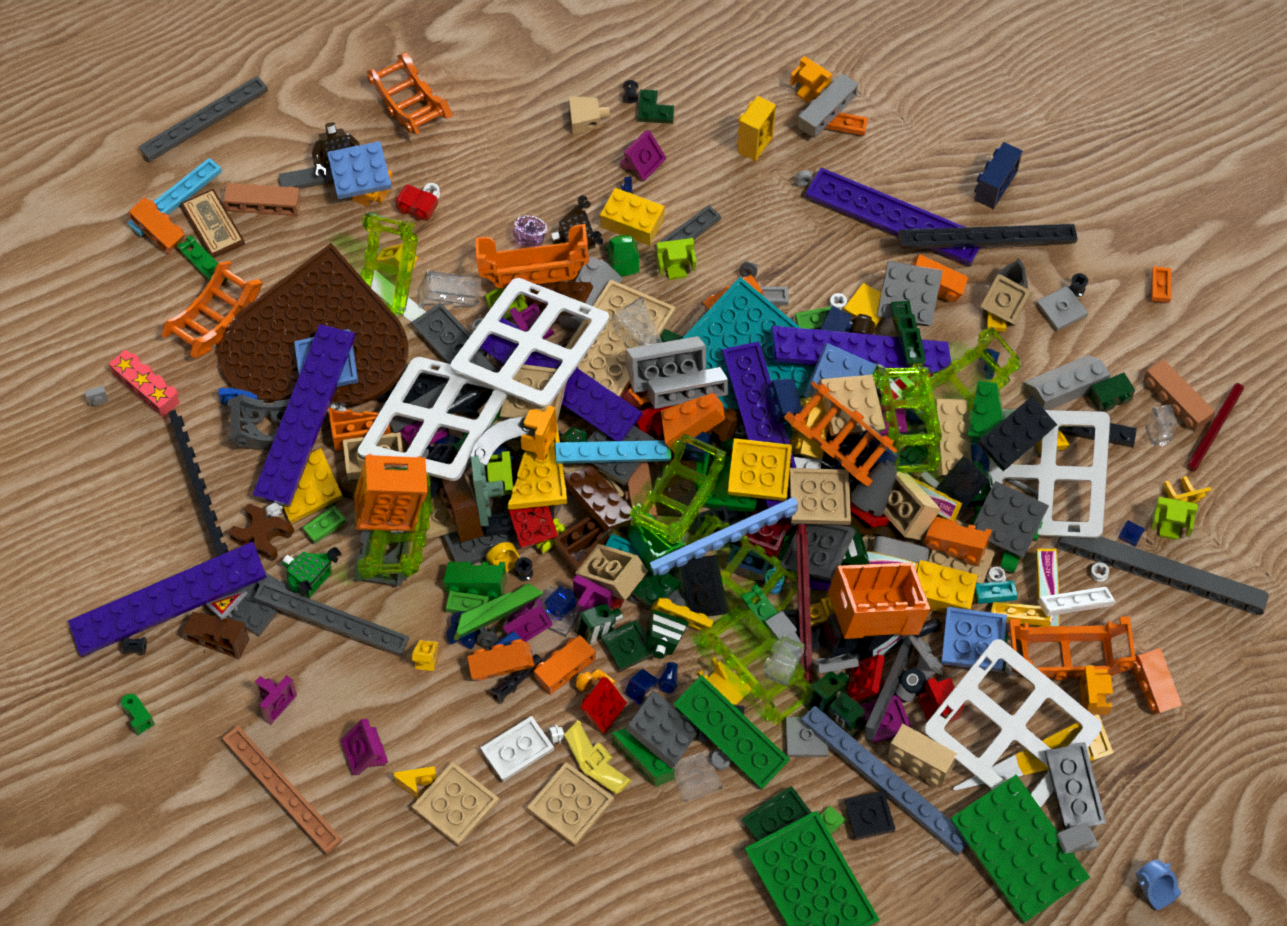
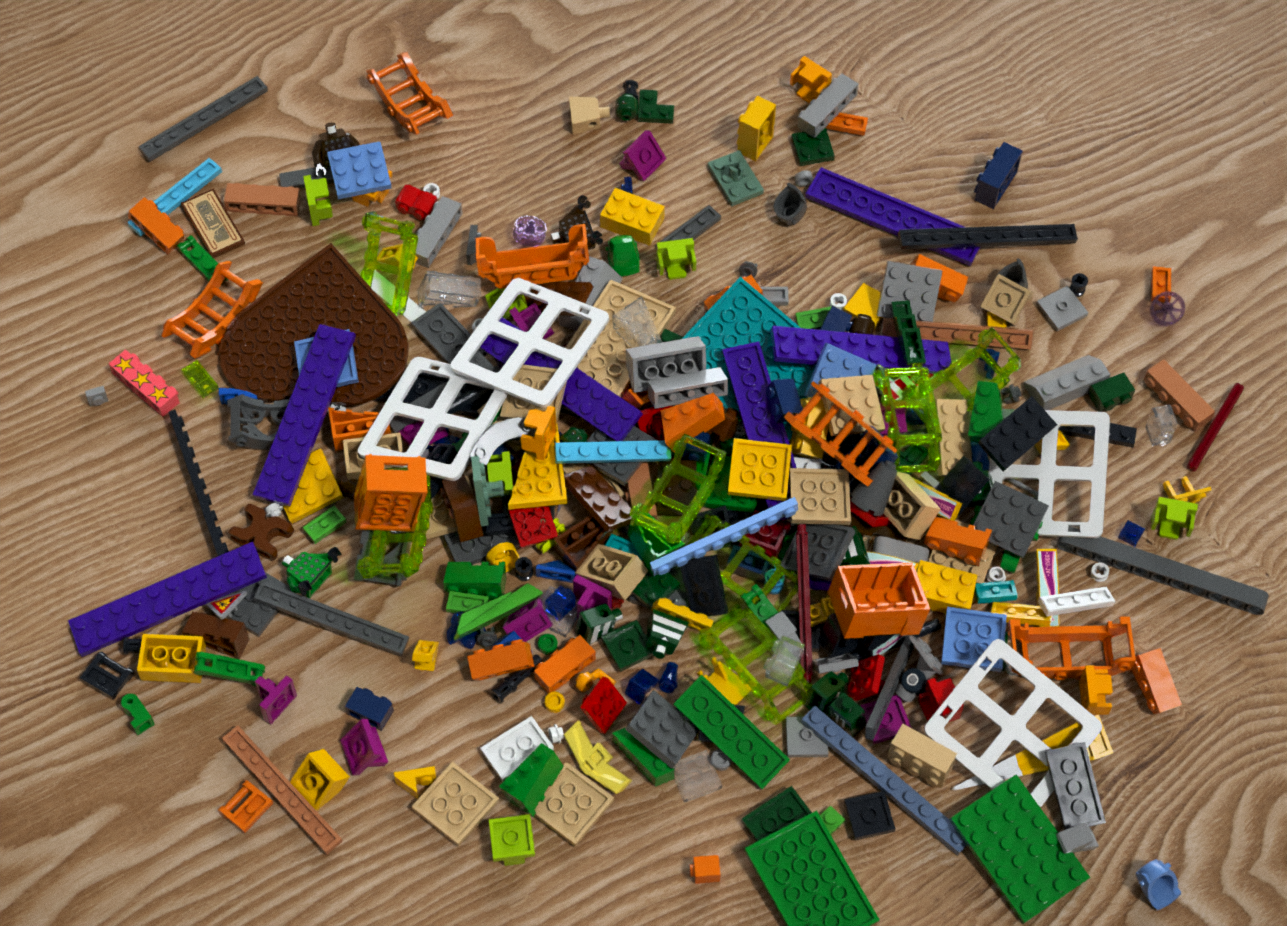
none -> black plate [80,651,135,700]
none -> yellow brick [137,634,206,683]
none -> clear neon green tile [182,360,219,398]
none -> green plate [194,652,265,687]
none -> orange plate [218,780,273,833]
none -> yellow slope [290,749,350,811]
none -> lime panel [303,175,333,226]
none -> dark blue brick [345,687,394,731]
none -> light grey brick [408,196,463,268]
none -> dark grey slope [466,225,482,265]
none -> lime panel [489,814,535,866]
none -> green wedge [499,743,564,817]
none -> blue slope [536,560,575,583]
none -> green tile [538,634,558,655]
none -> yellow tile [545,692,565,713]
none -> dark green head [615,94,638,121]
none -> orange brick [689,855,721,884]
none -> sand green plate [707,150,764,206]
none -> dark grey helmet [773,183,807,225]
none -> dark green plate [791,128,835,166]
none -> nougat plate [882,318,1033,349]
none -> dark grey plate [1001,384,1022,404]
none -> wheel [1150,291,1185,326]

